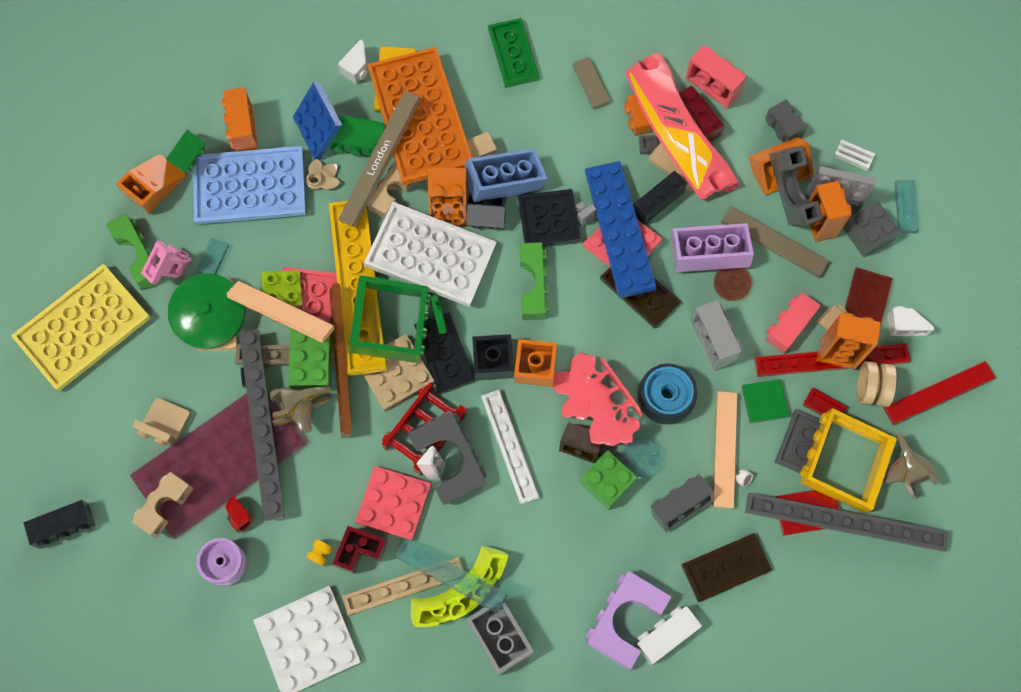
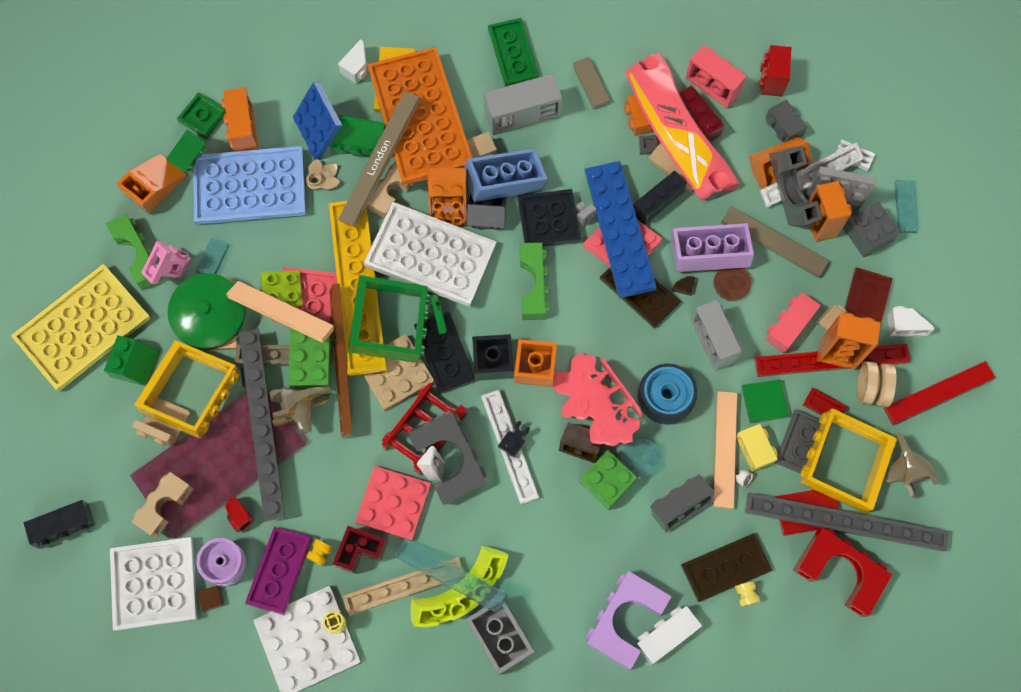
none -> green slope [104,335,160,386]
none -> white plate [110,537,198,631]
none -> yellow window [134,340,240,439]
none -> green tile [177,92,226,139]
none -> reddish brown tile [197,585,224,612]
none -> magenta tile [245,527,313,616]
none -> light yellow wheel [323,611,346,634]
none -> light grey piece [484,74,562,135]
none -> black plate [498,421,530,458]
none -> dark brown tile [672,276,695,296]
none -> light yellow wheel [735,582,761,607]
none -> light yellow brick [736,424,778,472]
none -> red brick [759,45,792,97]
none -> white tile [759,143,864,207]
none -> red arch [793,528,892,617]

